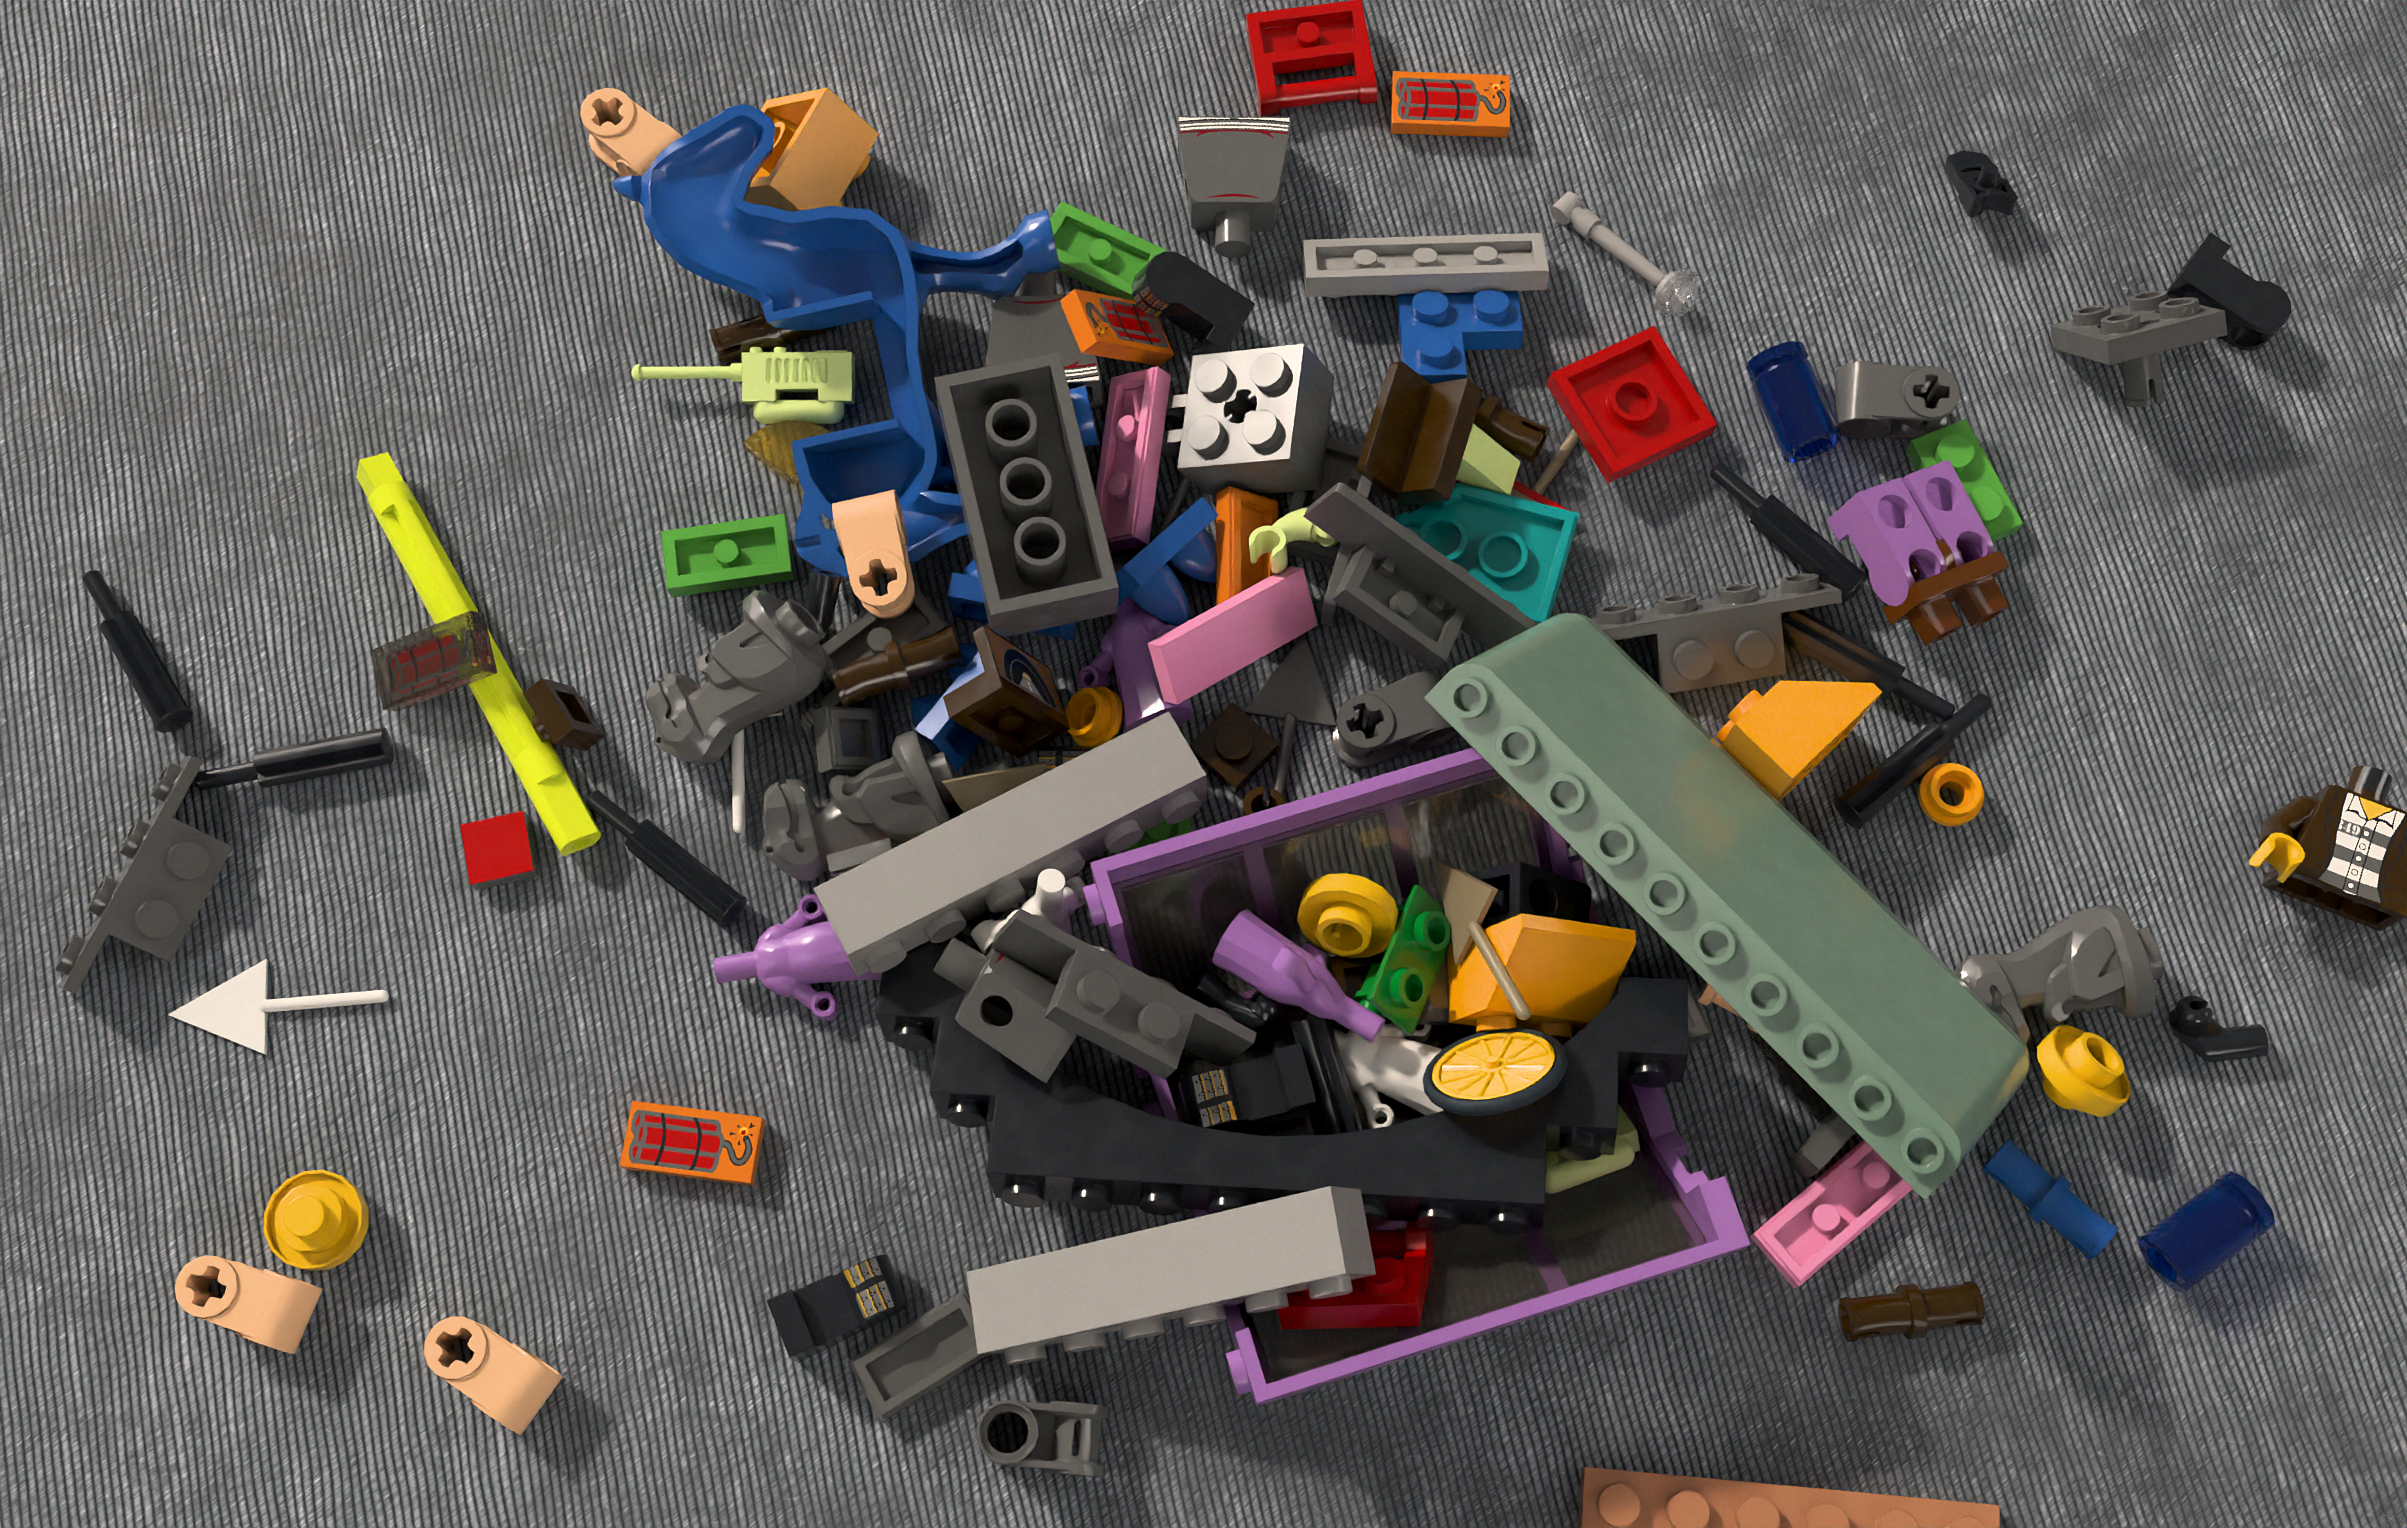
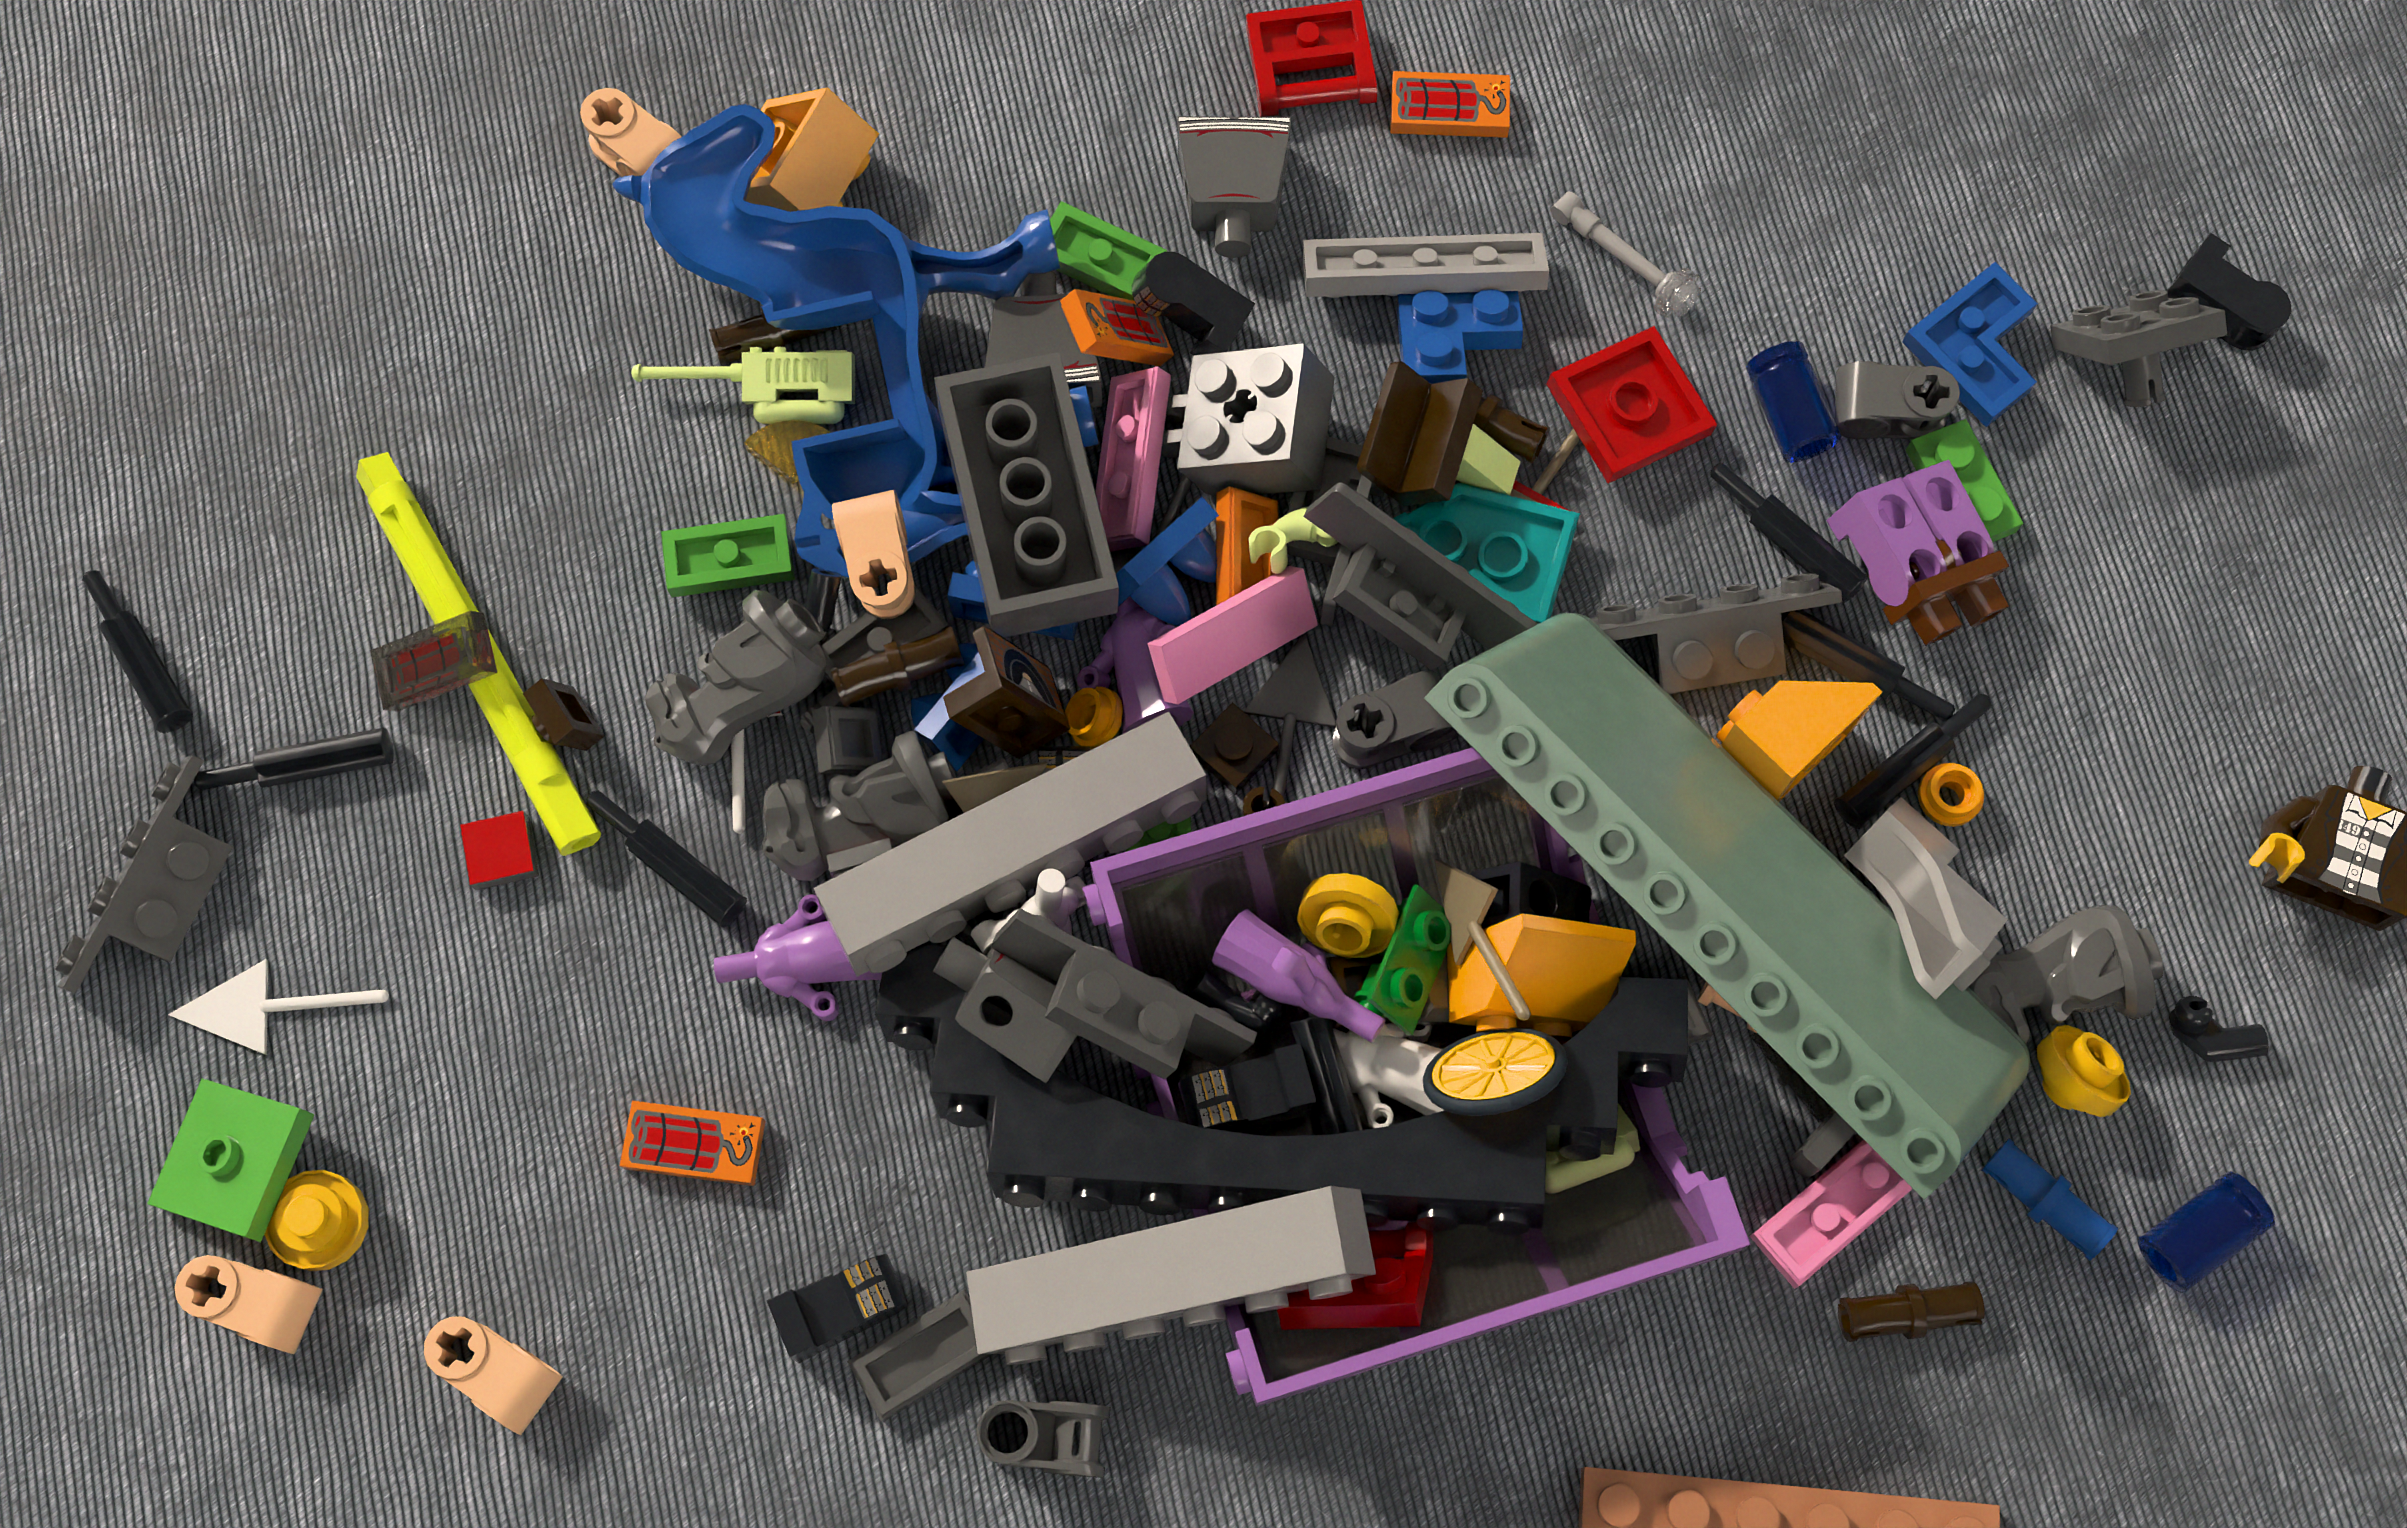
black piece [1944,150,2018,217] -> none
none -> bright green plate [147,1078,315,1242]
none -> light grey arch [1844,797,2008,1000]
none -> blue plate [1902,262,2038,427]

